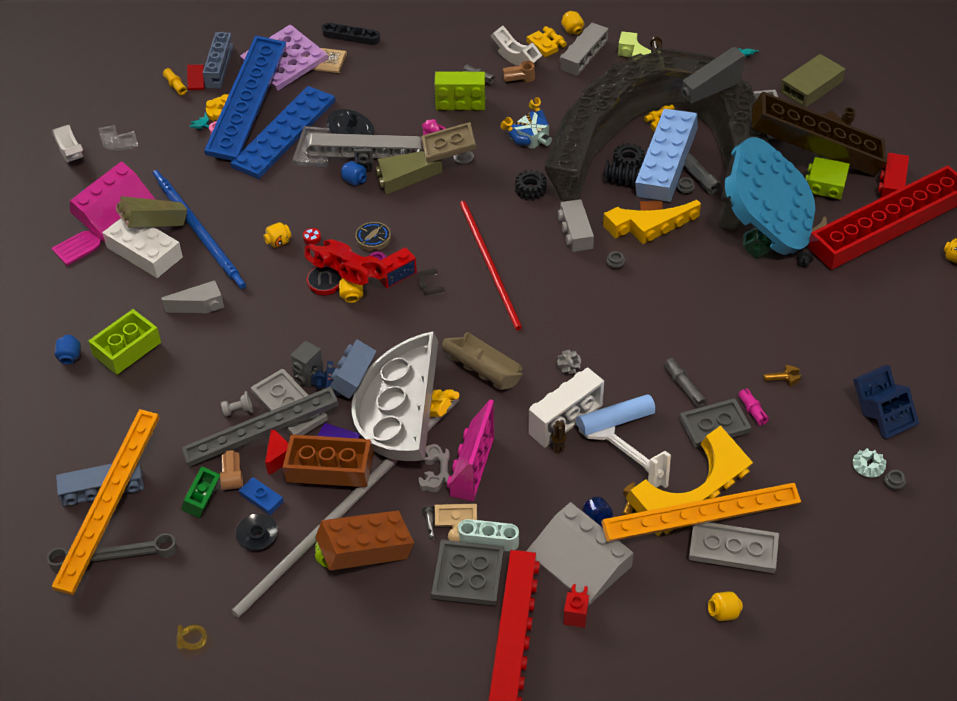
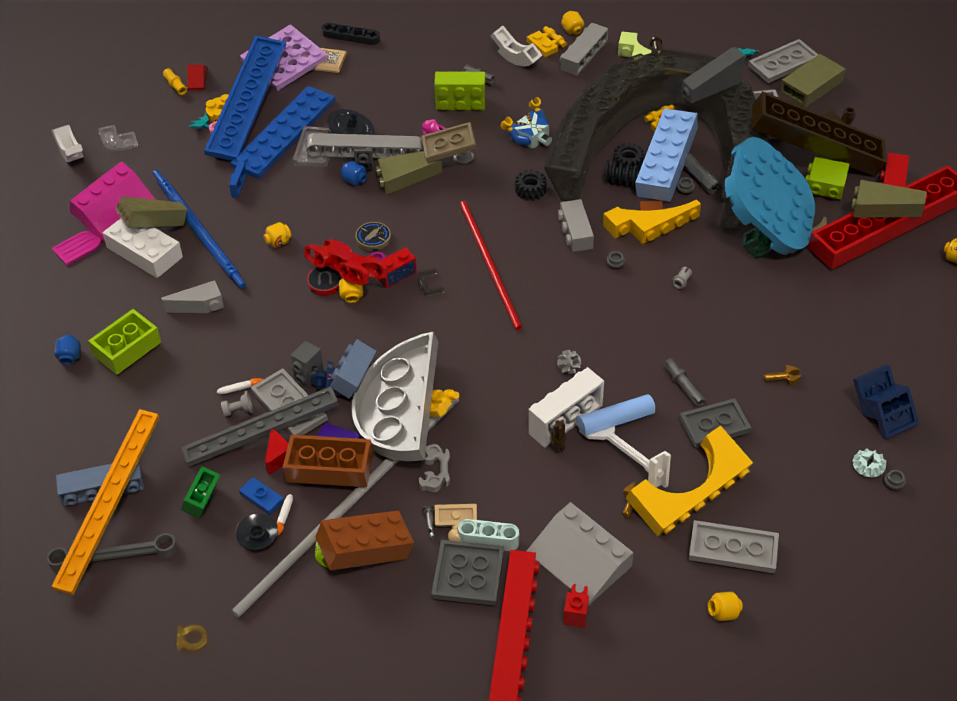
sand blue brick [203,32,234,89] -> none
medium nougat piece [220,450,243,491] -> none
red tile [303,228,321,245] -> none
dark tan container [442,332,523,390] -> none
dark pink slope [447,400,495,501] -> none
medium nougat piece [503,61,535,83] -> none
clear blue head [582,496,613,527] -> none
light orange plate [601,483,801,542] -> none
dark pink pin [738,388,769,426] -> none
black piece [797,252,813,267] -> none
none -> white piece [217,378,264,394]
none -> blue plate [229,161,247,198]
none -> white piece [277,494,293,536]
none -> light grey pin [673,267,692,289]
none -> light grey plate [748,39,818,83]
none -> olive slope [851,180,927,218]

